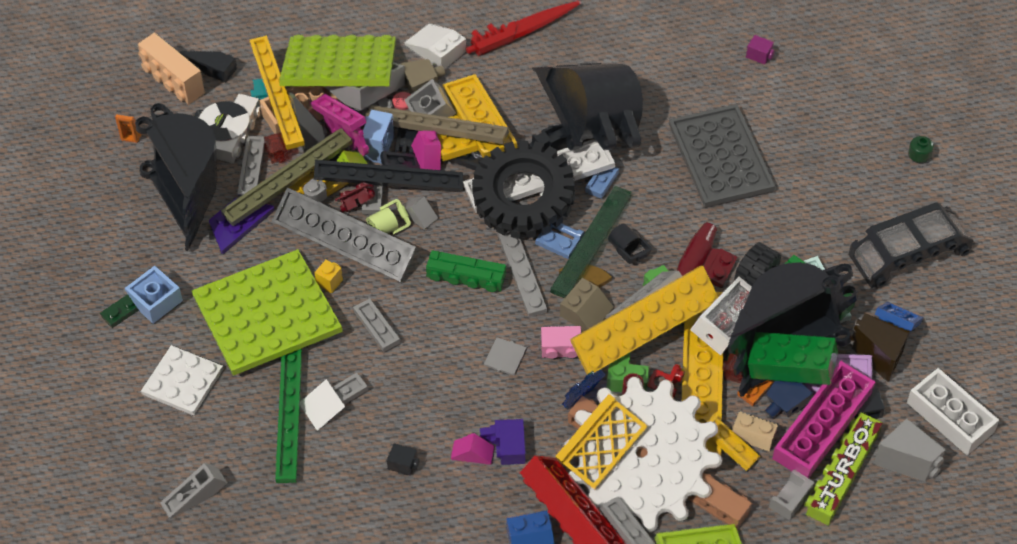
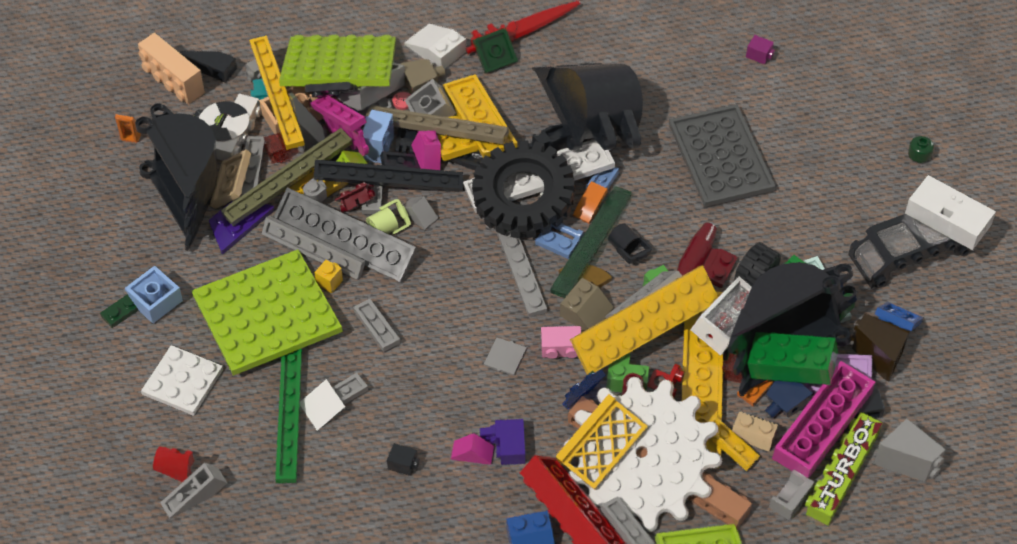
green brick [426,250,506,292] -> none
white brick [907,368,999,456] -> none
none -> red slope [153,446,194,483]
none -> tan plate [210,150,251,209]
none -> light grey plate [245,59,262,81]
none -> light grey plate [262,216,365,279]
none -> black hinge [305,82,358,98]
none -> dark green plate [472,28,518,73]
none -> orange slope [573,181,608,224]
none -> white brick [905,175,996,250]

